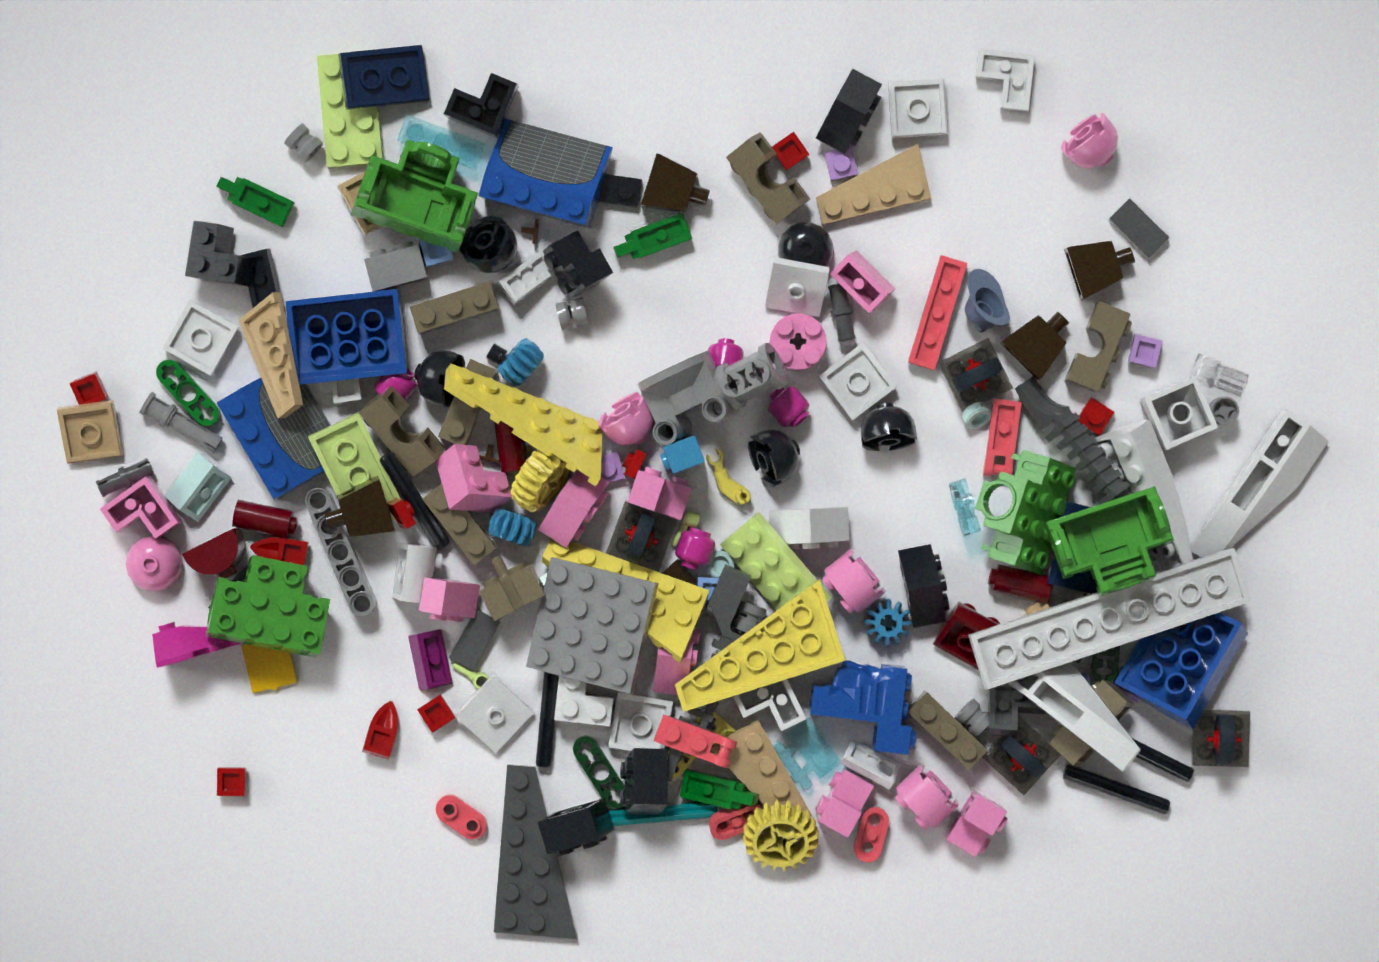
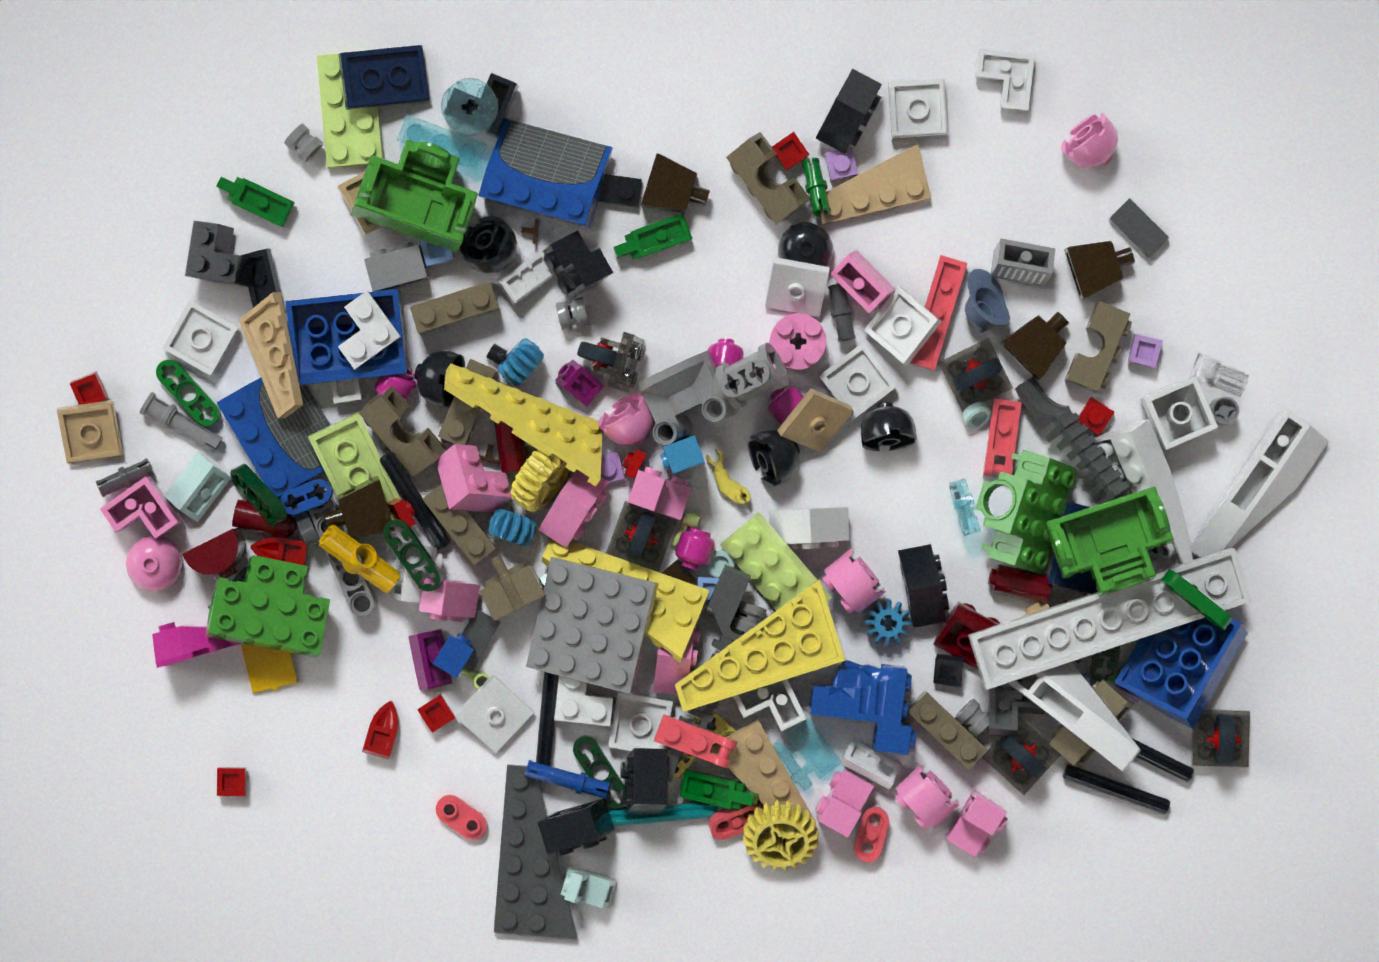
none -> dark green beam [230,464,287,526]
none -> blue beam [280,479,333,515]
none -> dark grey beam [290,498,320,548]
none -> yellow piece [319,524,400,593]
none -> white plate [338,291,401,370]
none -> dark green beam [383,519,443,592]
none -> blue brick [433,633,475,678]
none -> clear light blue plate [441,78,499,136]
none -> blue pin [524,760,610,800]
none -> magenta bracket [555,360,605,407]
none -> light aqua brick [560,868,617,908]
none -> clear smoke plate [577,332,646,393]
none -> tan plate [777,389,854,452]
none -> green pin [802,158,831,216]
none -> white plate [864,286,942,365]
none -> black plate [933,654,965,687]
none -> light grey brick [990,238,1056,287]
none -> green beam [1160,569,1233,630]

